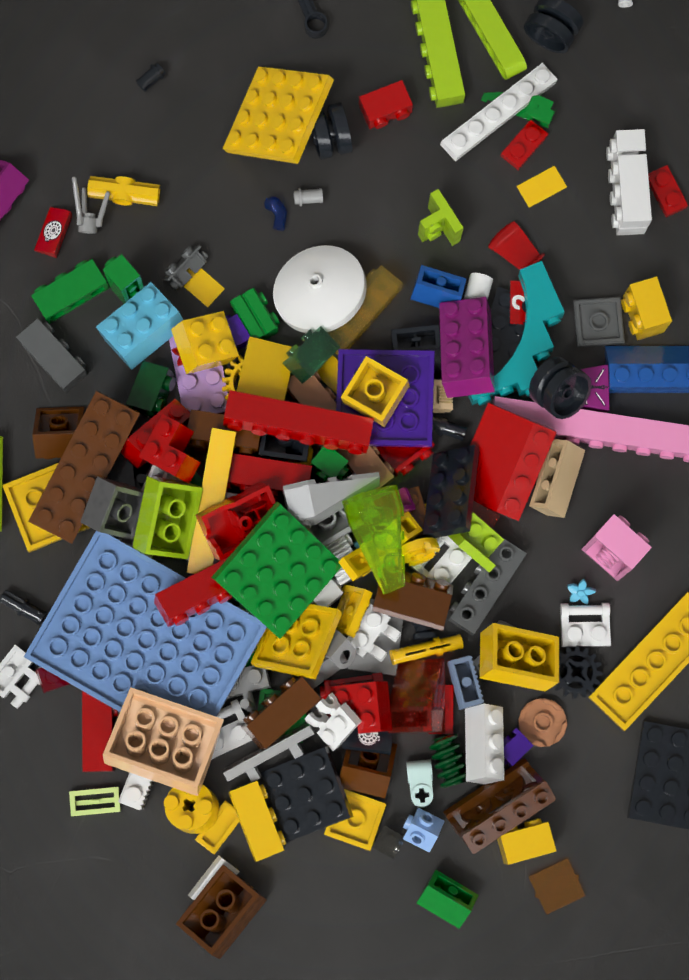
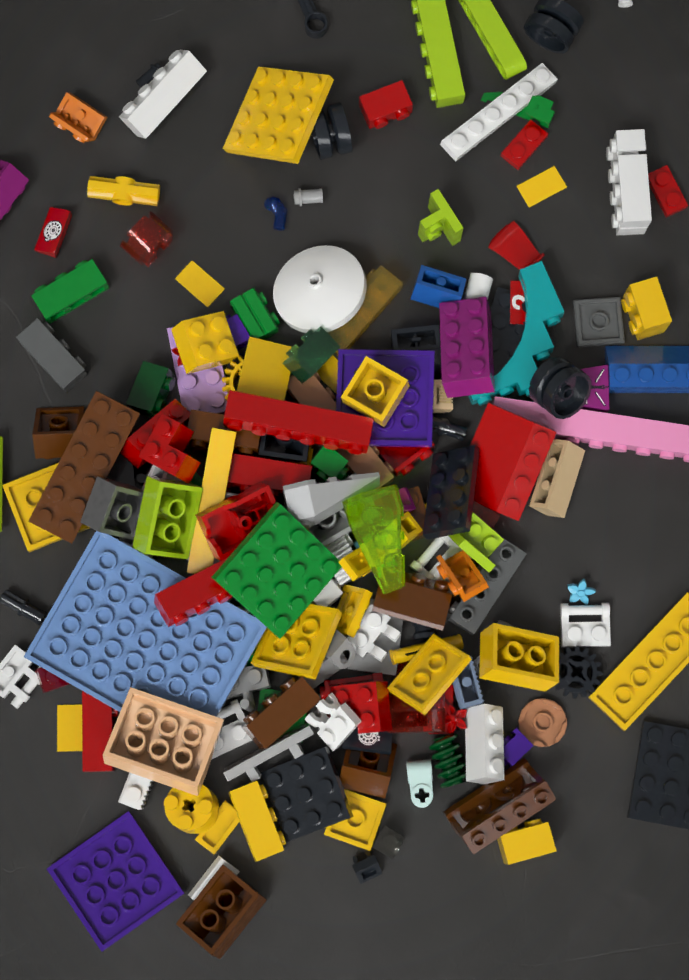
yellowish green tile [69,787,121,816] -> none
light grey plant [72,176,110,234] -> none
medium azure brick [96,282,183,370] -> none
green brick [103,254,144,304] -> none
dark grey hinge [162,245,208,290] -> none
yellow tile [392,537,440,568] -> none
light blue brick [403,808,444,852] -> none
green brick [417,870,479,929] -> none
clear orange piece [529,859,585,915] -> none
bright pink brick [581,514,652,581] -> none
none -> dark purple plate [47,811,185,952]
none -> orange bracket [49,92,108,143]
none -> yellow sticker [57,705,82,752]
none -> white brick [119,49,207,139]
none -> clear red brick [120,211,173,267]
none -> black tile [352,850,383,884]
none -> yellow tile [387,633,472,715]
none -> orange bracket [436,550,489,602]
none -> red plant [439,705,468,735]

